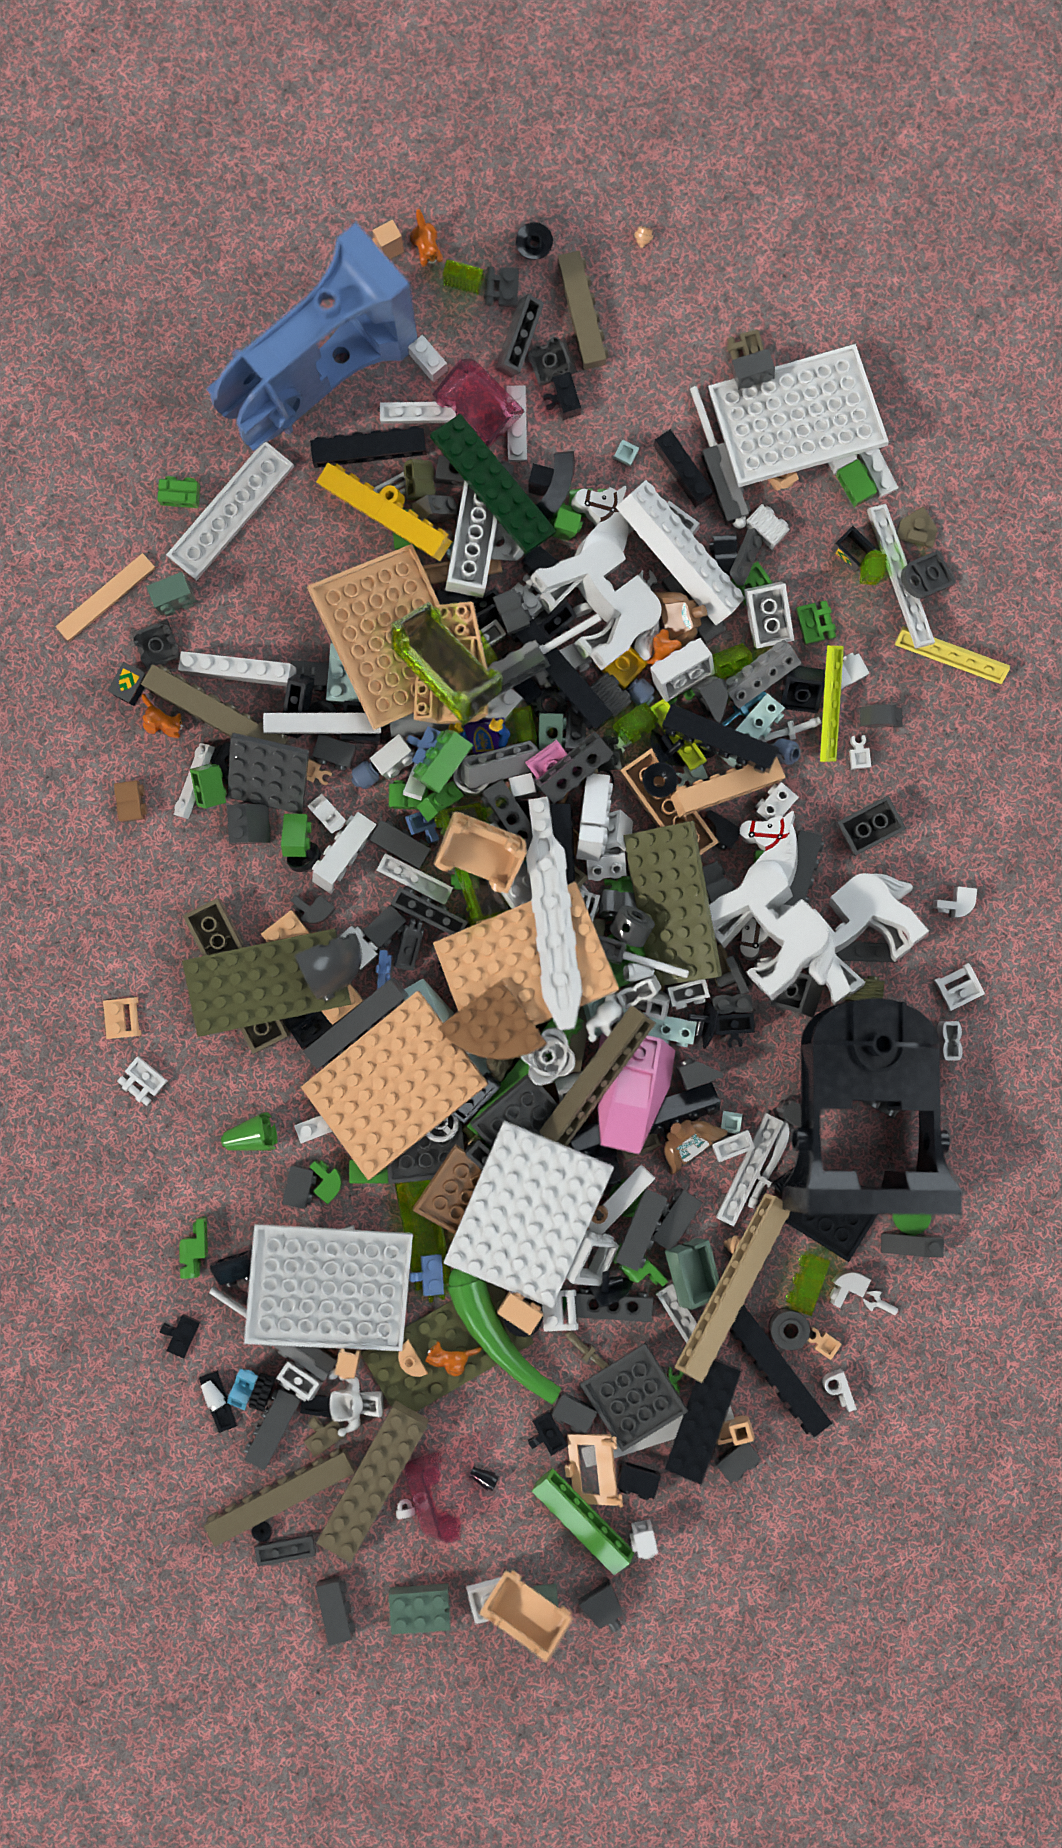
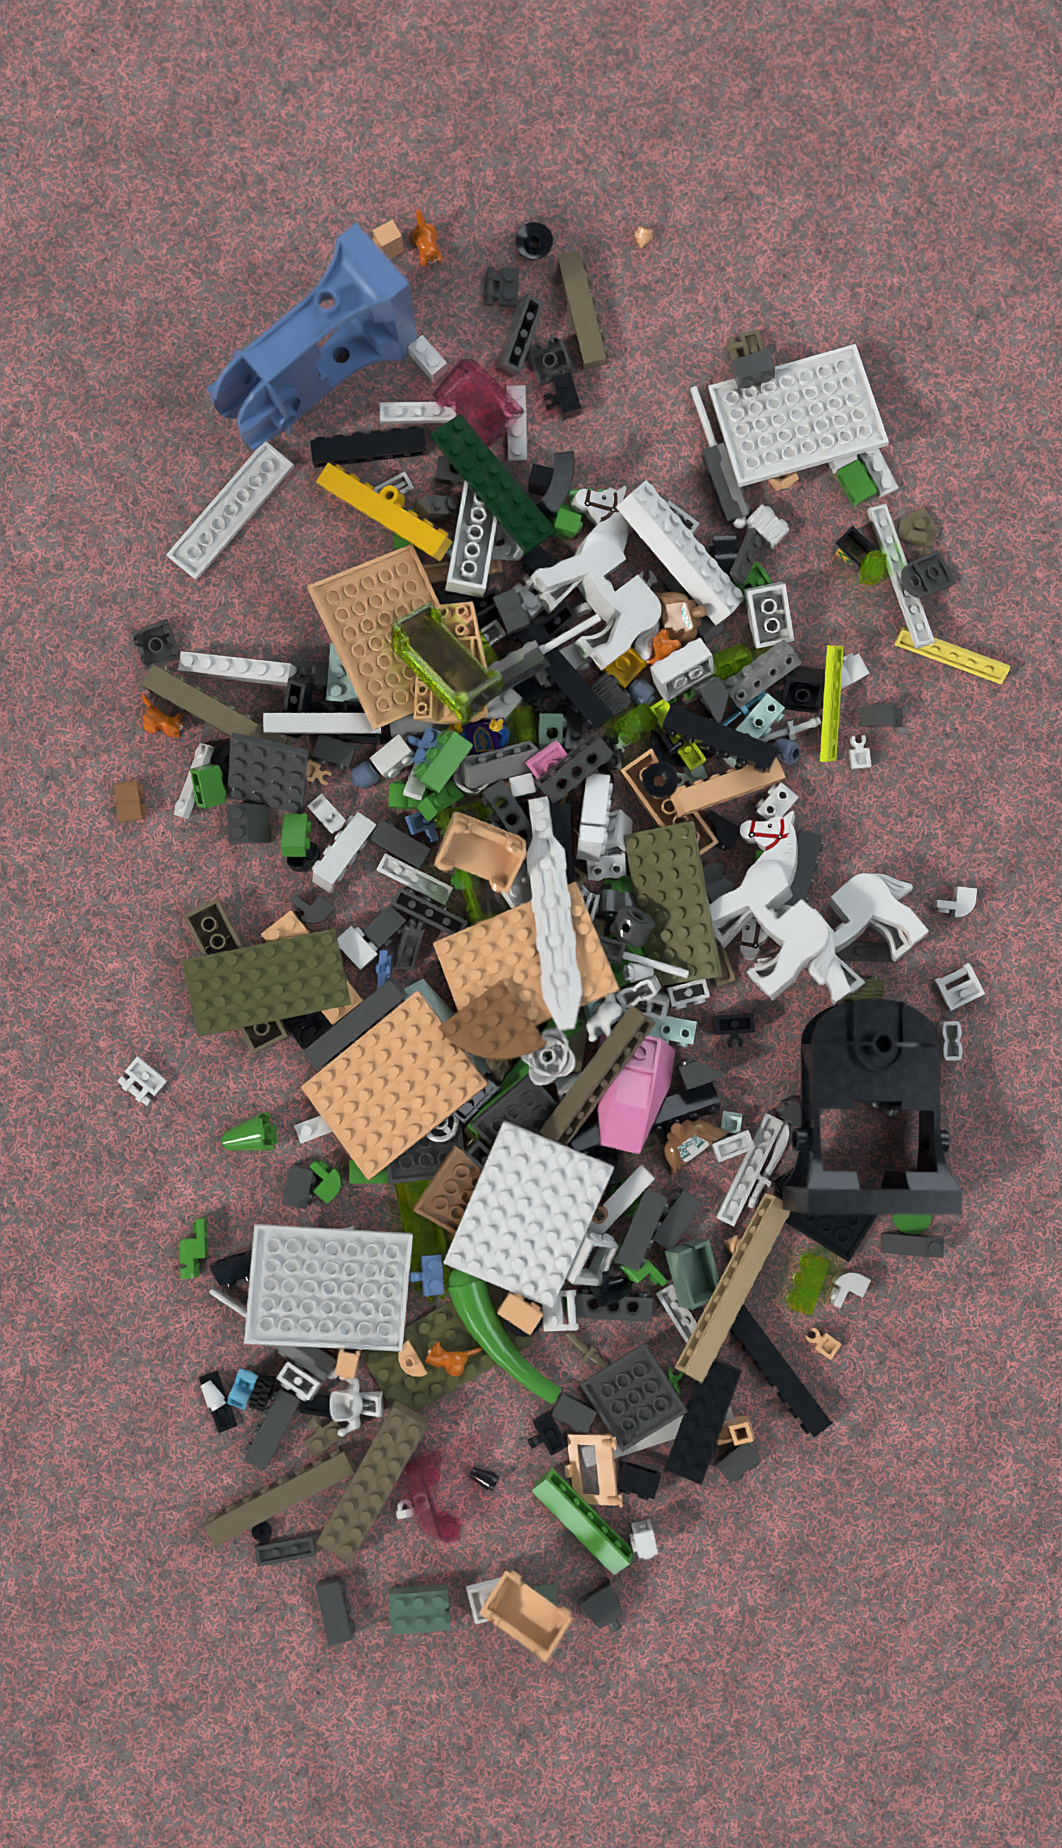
light nougat tile [55,553,156,642] -> none
light nougat plate [103,997,142,1039] -> none
piece [108,661,146,706] -> none
sand green brick [146,572,197,617] -> none
bright green brick [157,476,200,508] -> none
black plate [160,1314,200,1359] -> none
dark grey brick [295,933,362,1001] -> none
olive brick [404,459,436,501] -> none
clear neon green brick [442,259,484,295] -> none
light aqua plate [613,440,639,467] -> none
black brick [653,429,713,508] -> none
black shield [688,1001,719,1049] -> none
dark grey brick [711,994,753,1014] -> none
dark grey tile [715,953,752,994] -> none
dark grey piece [768,1307,810,1350] -> none
dark grey slope [771,973,824,1018] -> none
bright green plate [796,600,836,645] -> none
white plate [822,1368,856,1412] -> none
dark grey brick [837,795,906,856] -> none
white bar [862,1290,898,1315] -> none

